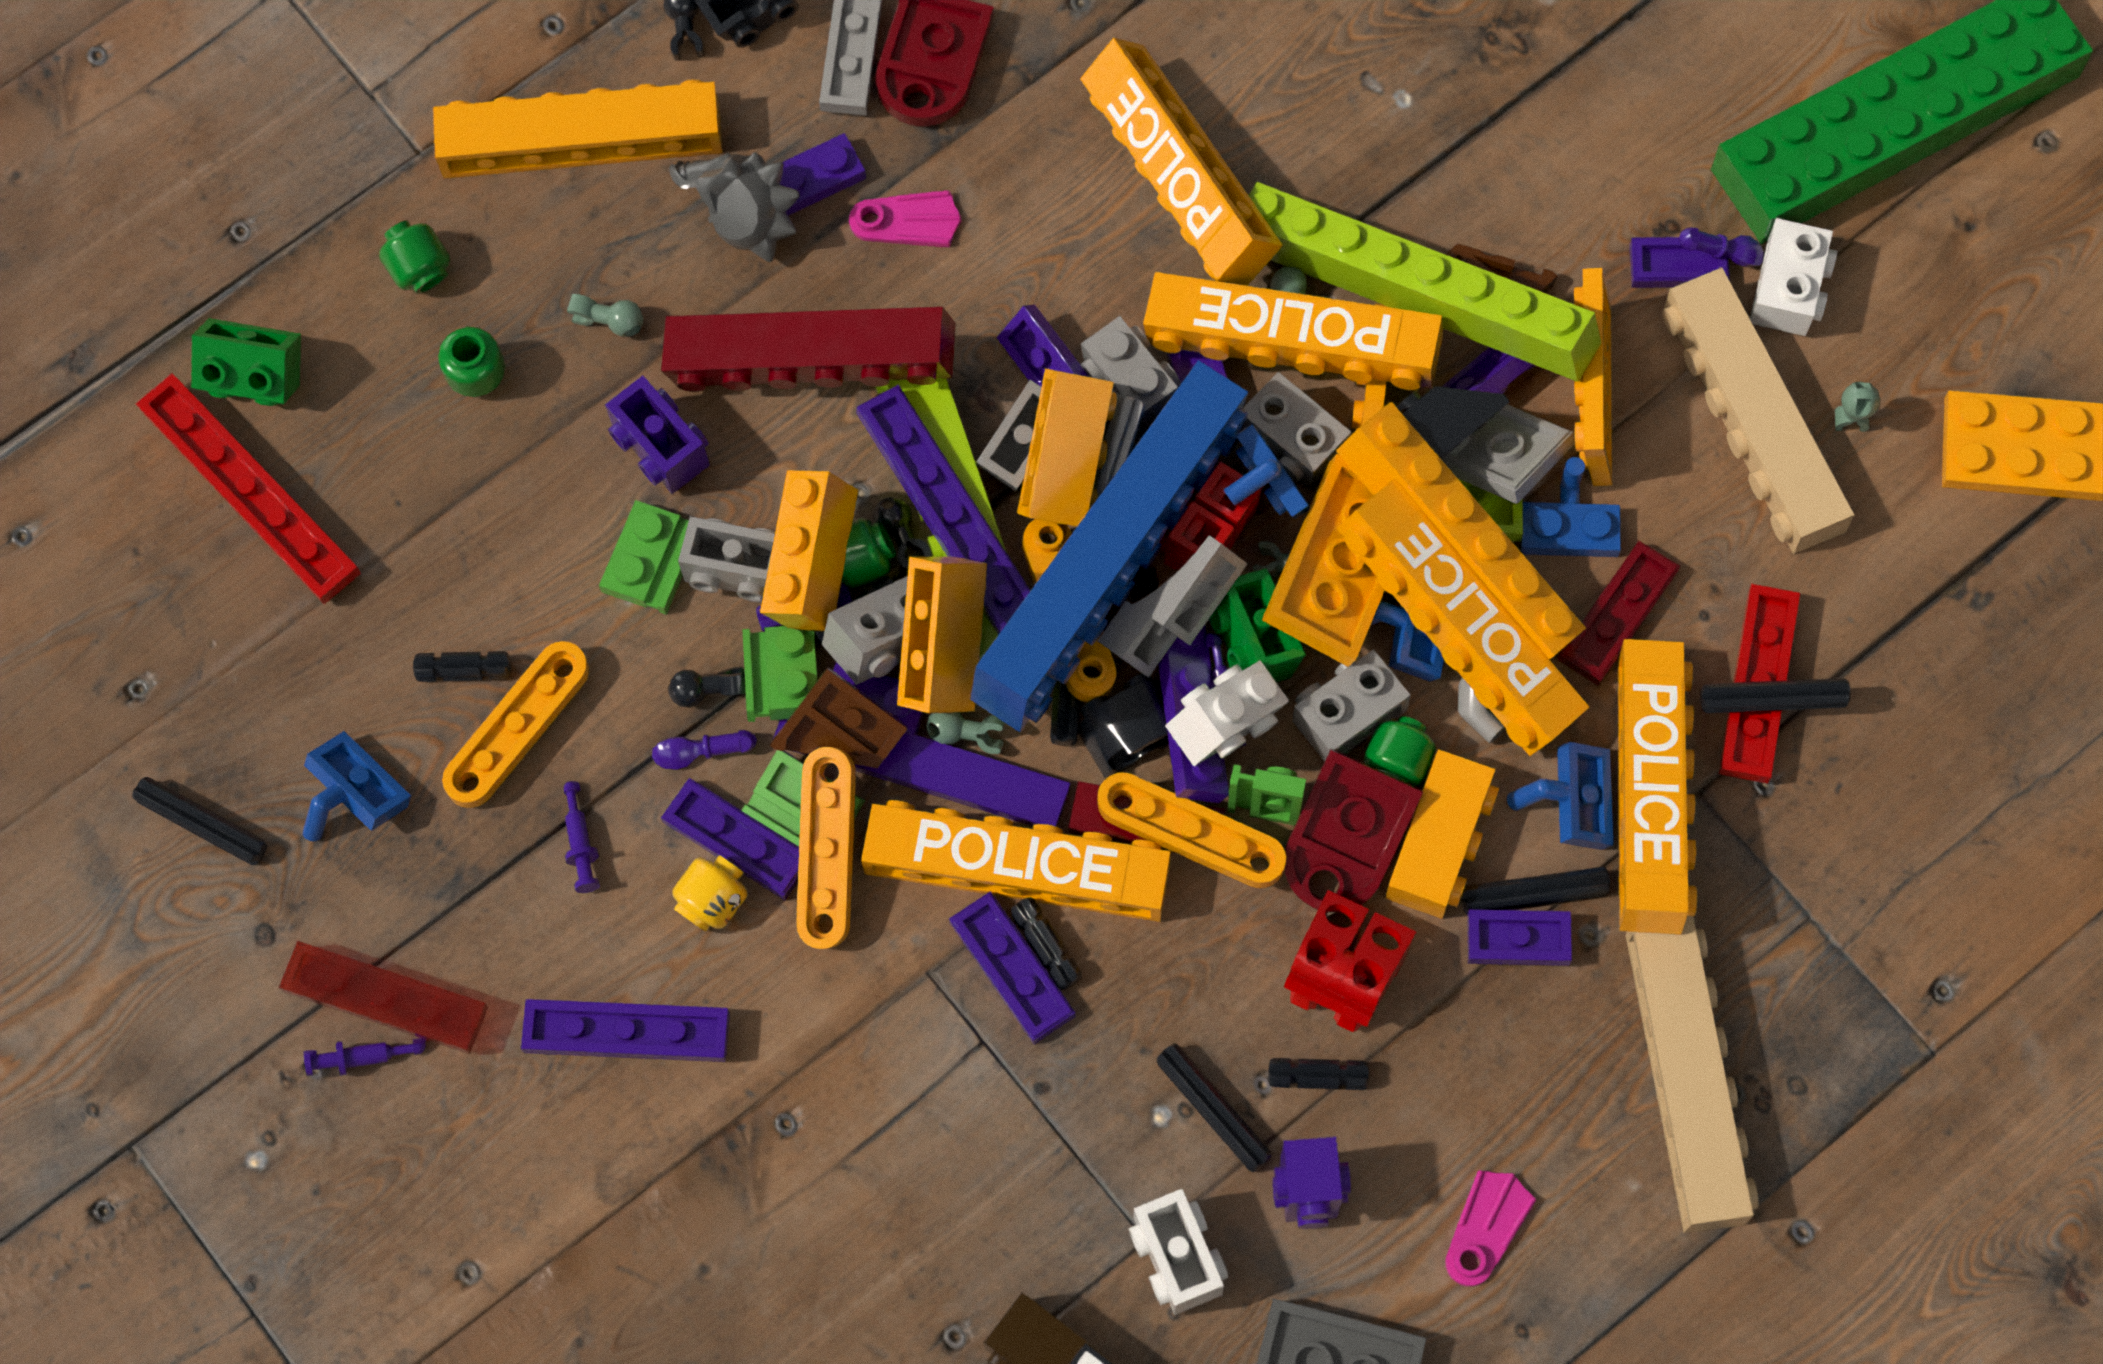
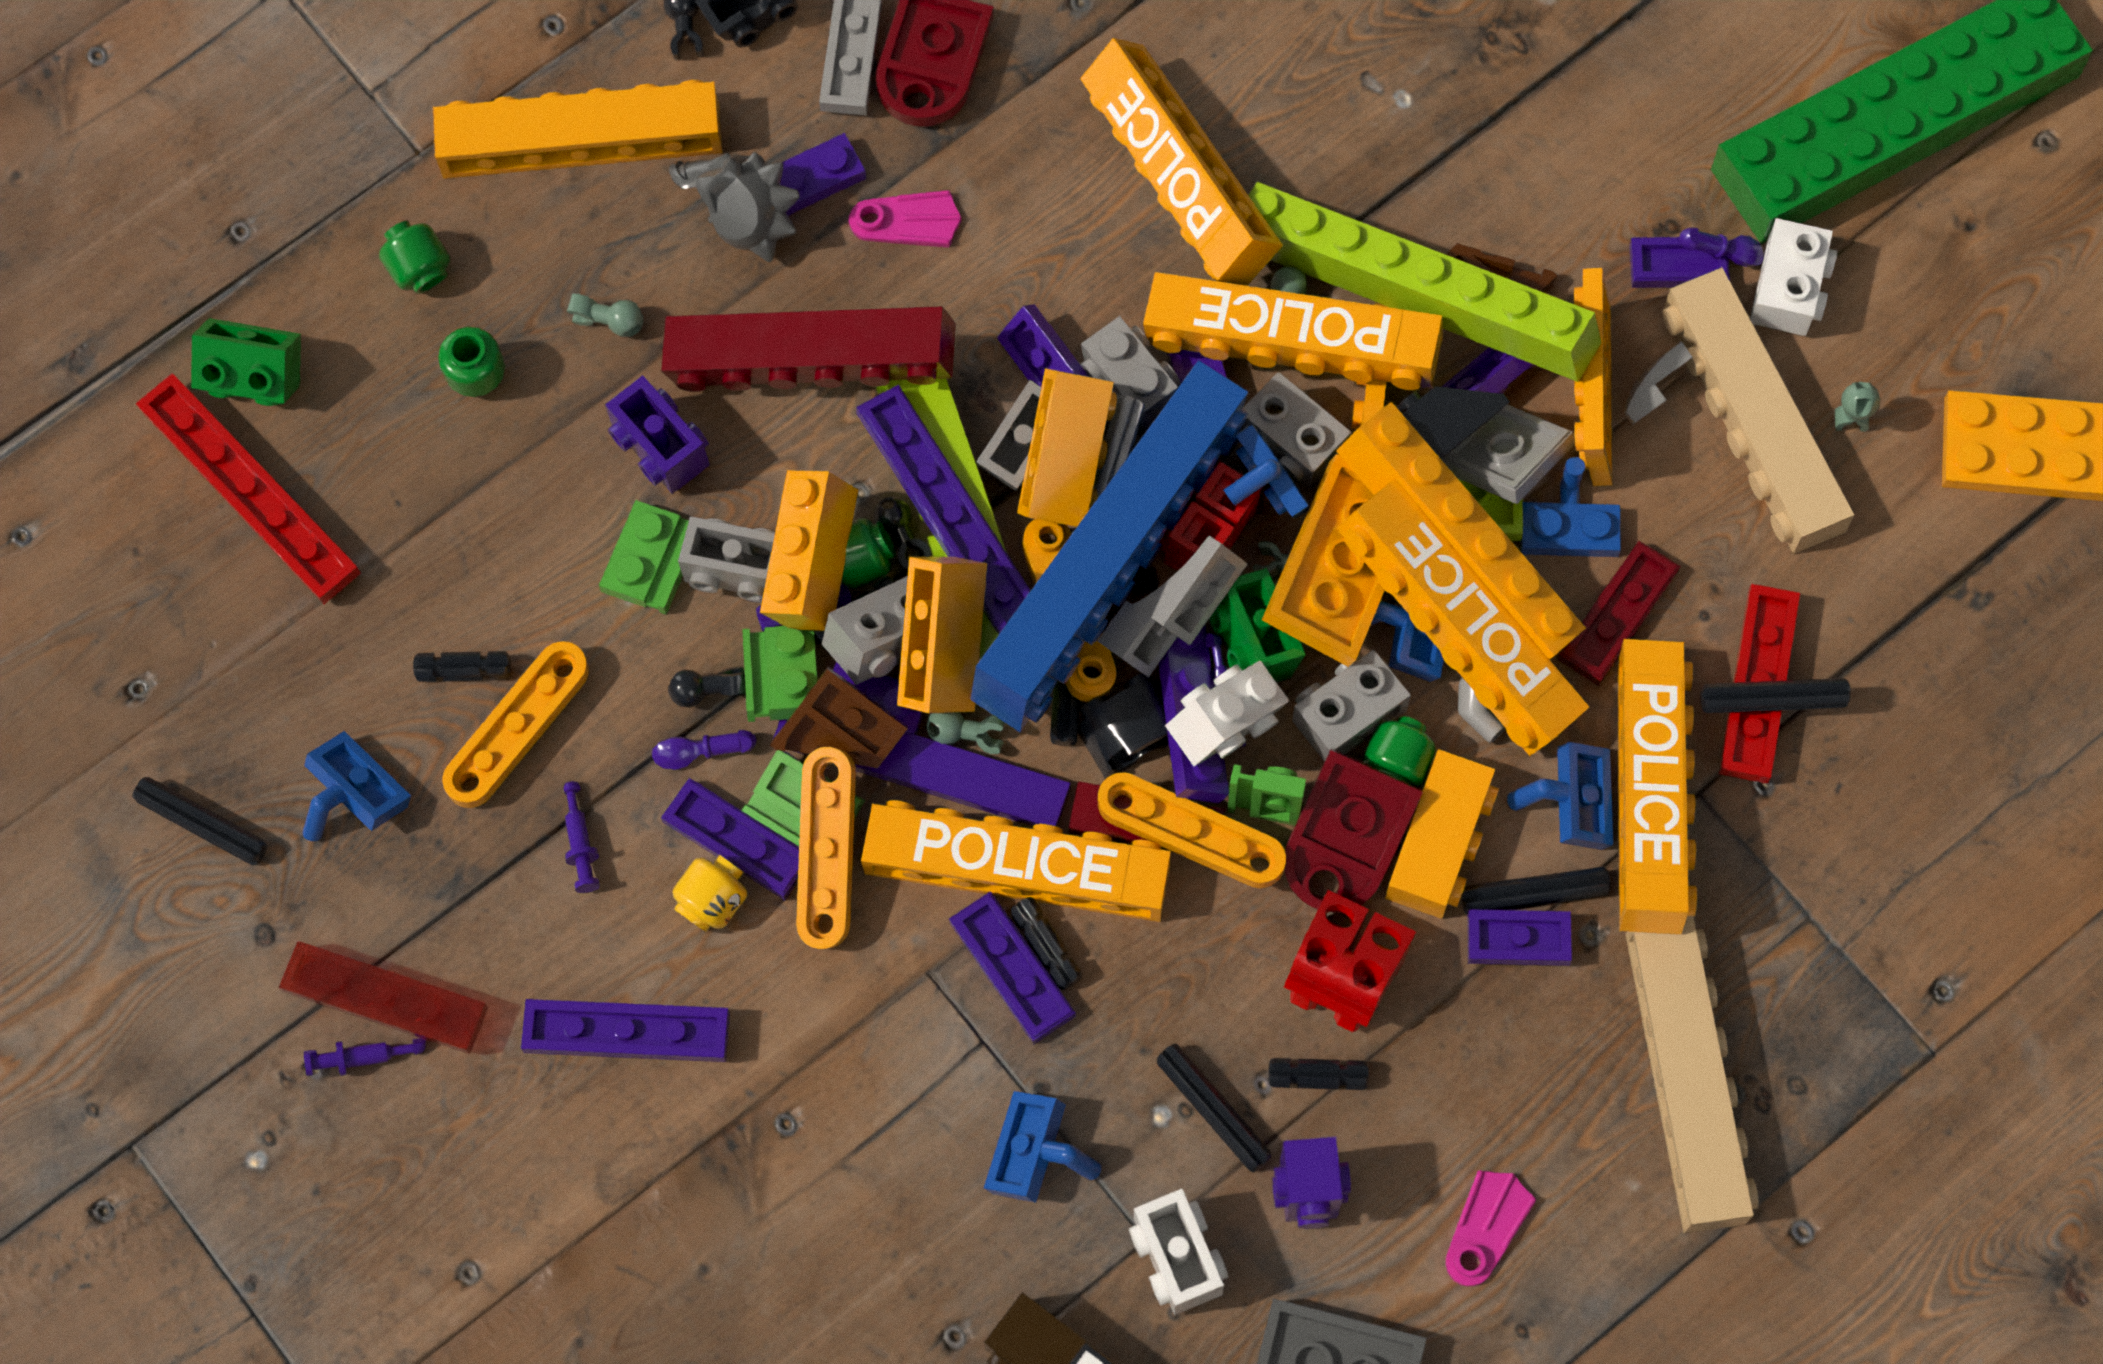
none -> blue plate [984,1091,1101,1203]
none -> light grey slope [1624,342,1692,425]

